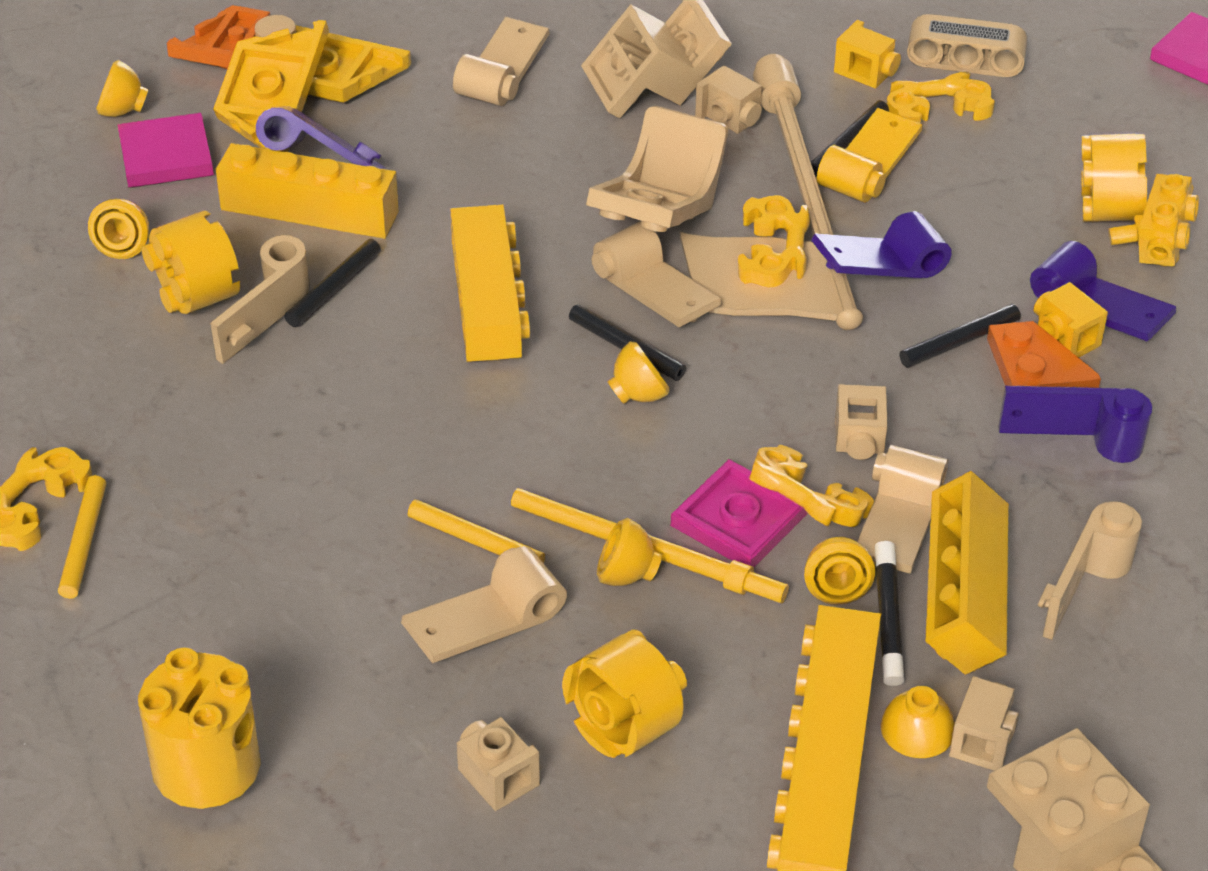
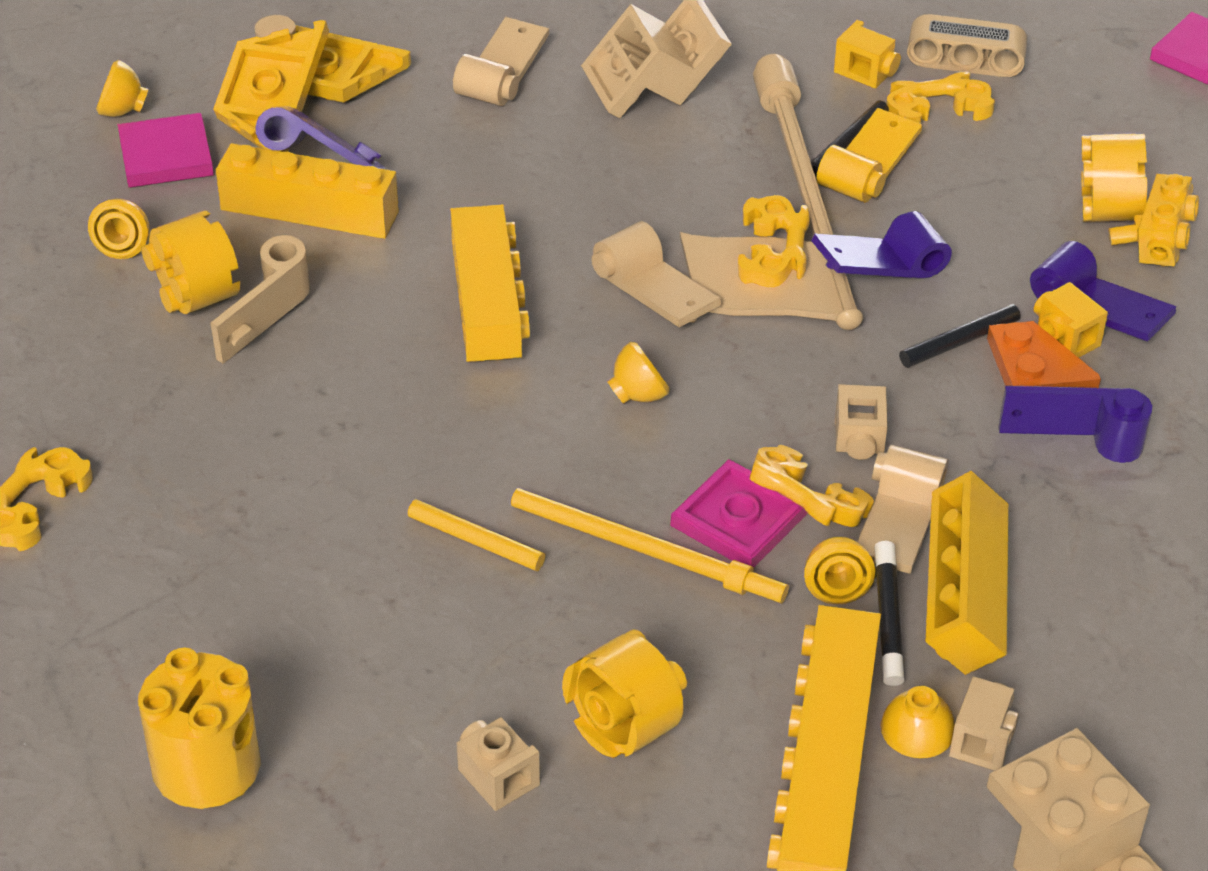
yellow bar [58,475,107,599] -> none
orange wing [167,5,270,69] -> none
black bar [284,238,381,327] -> none
tan door [401,546,567,663] -> none
black piece [569,304,686,381] -> none
tan bracket [586,106,728,232] -> none
yellow brick [597,517,662,586] -> none
tan brick [695,65,762,134] -> none
tan door [1038,501,1142,640] -> none

